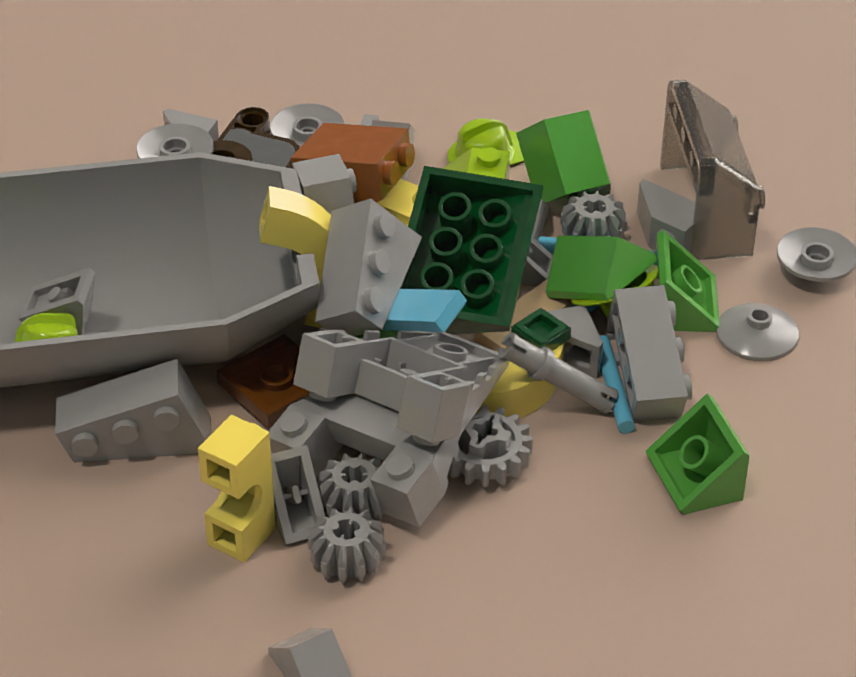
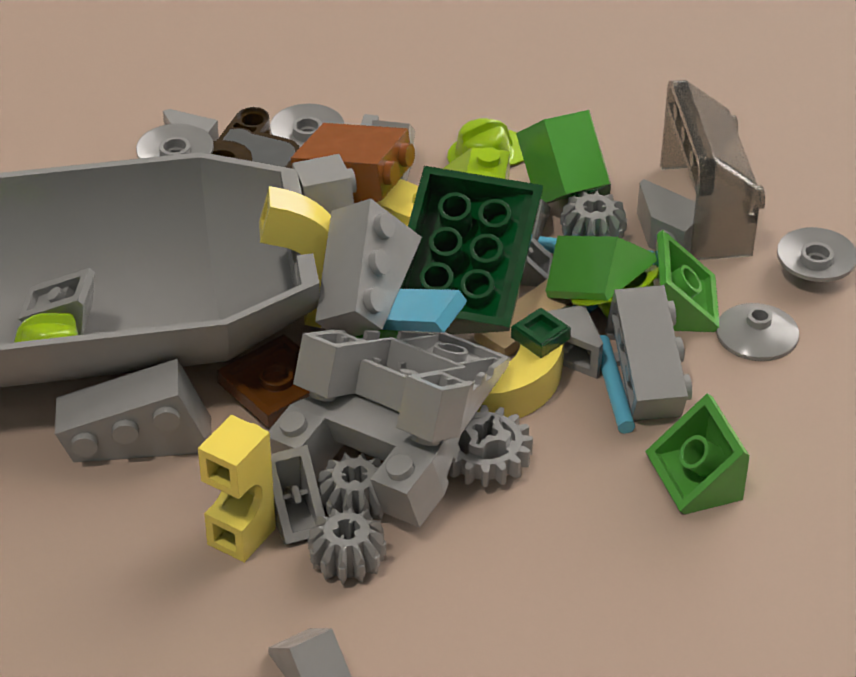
light grey pin [498,332,618,413] -> none

